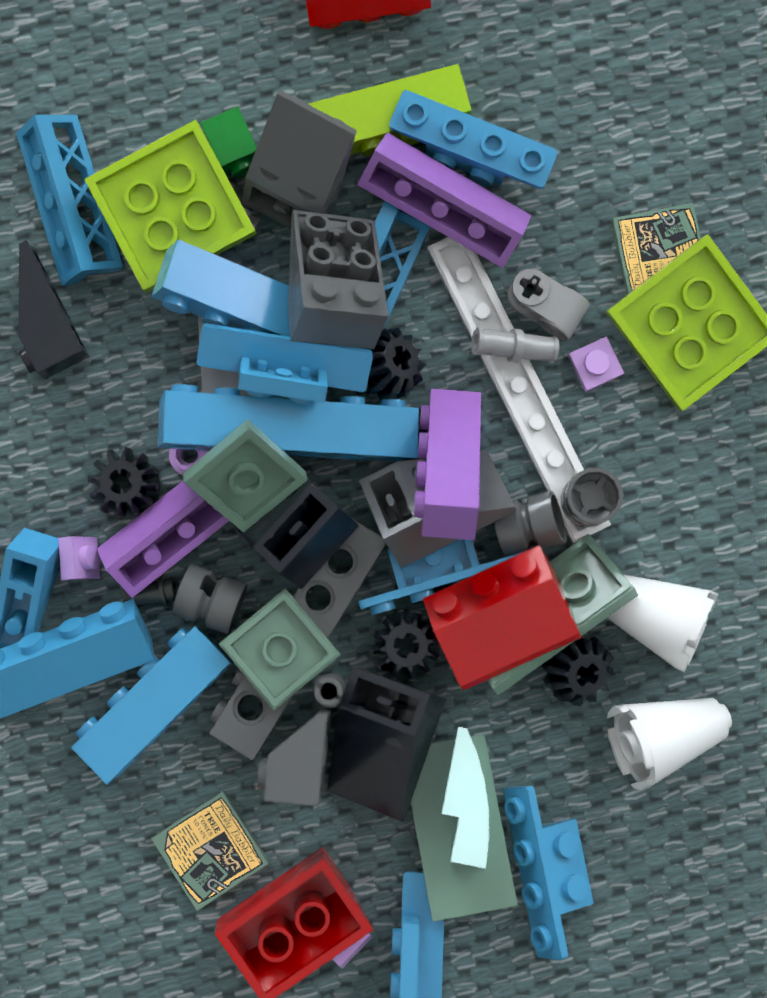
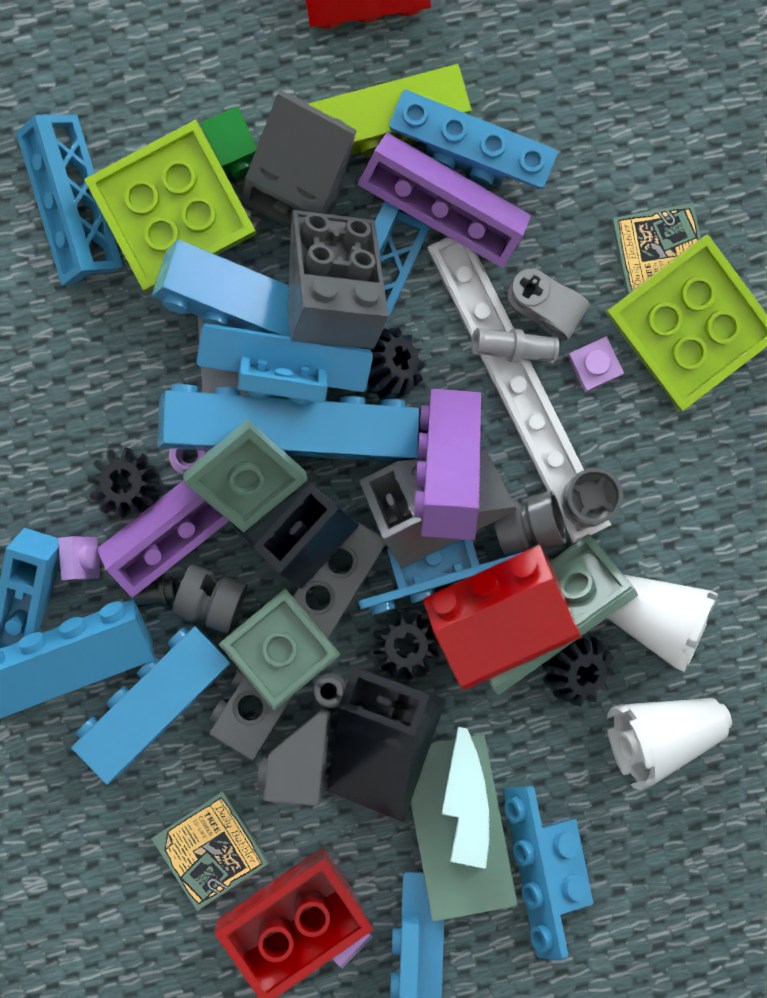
black slope [18,240,89,379] -> none

